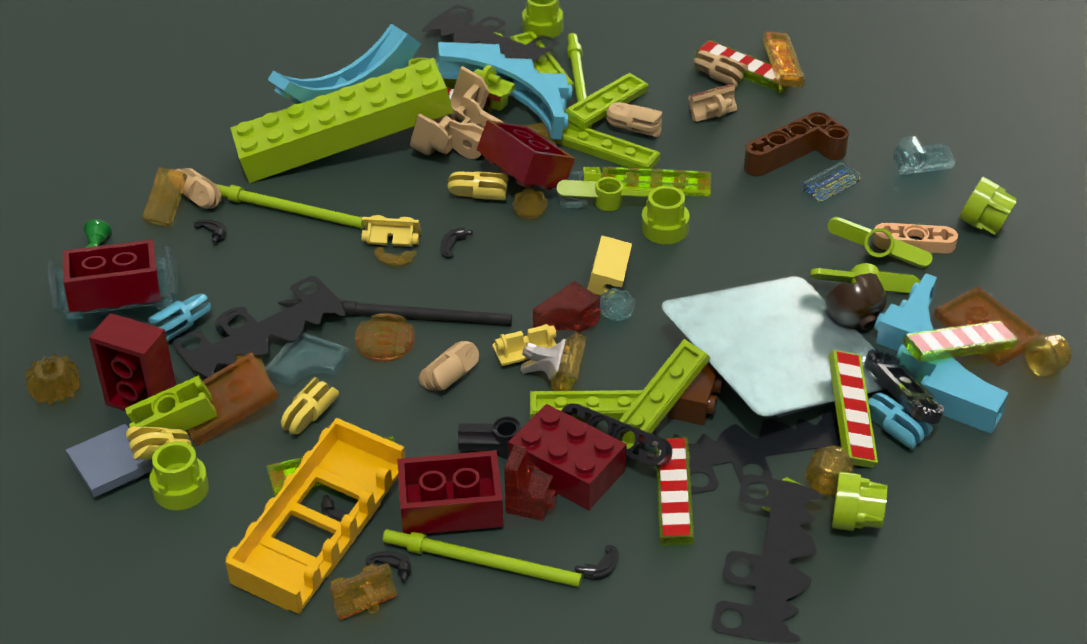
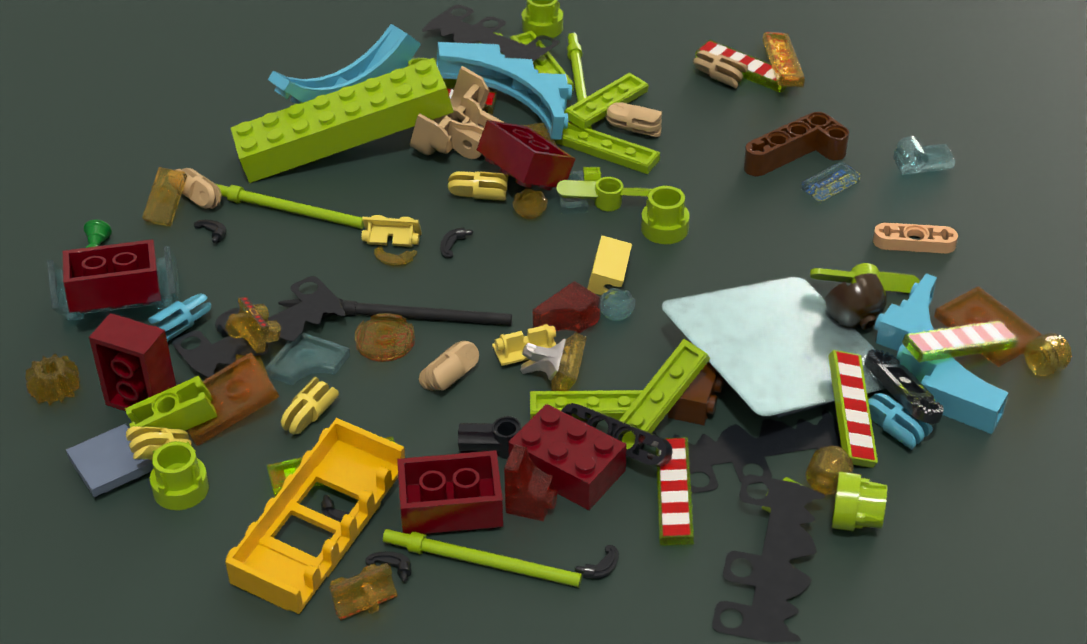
lime hips [473,65,515,111] -> none
clear neon green tile [602,167,711,196] -> none
tan hips [688,84,737,122] -> none
lime piece [827,217,932,268] -> none
lime piece [958,176,1017,235] -> none
none -> clear yellow hips [225,296,281,353]

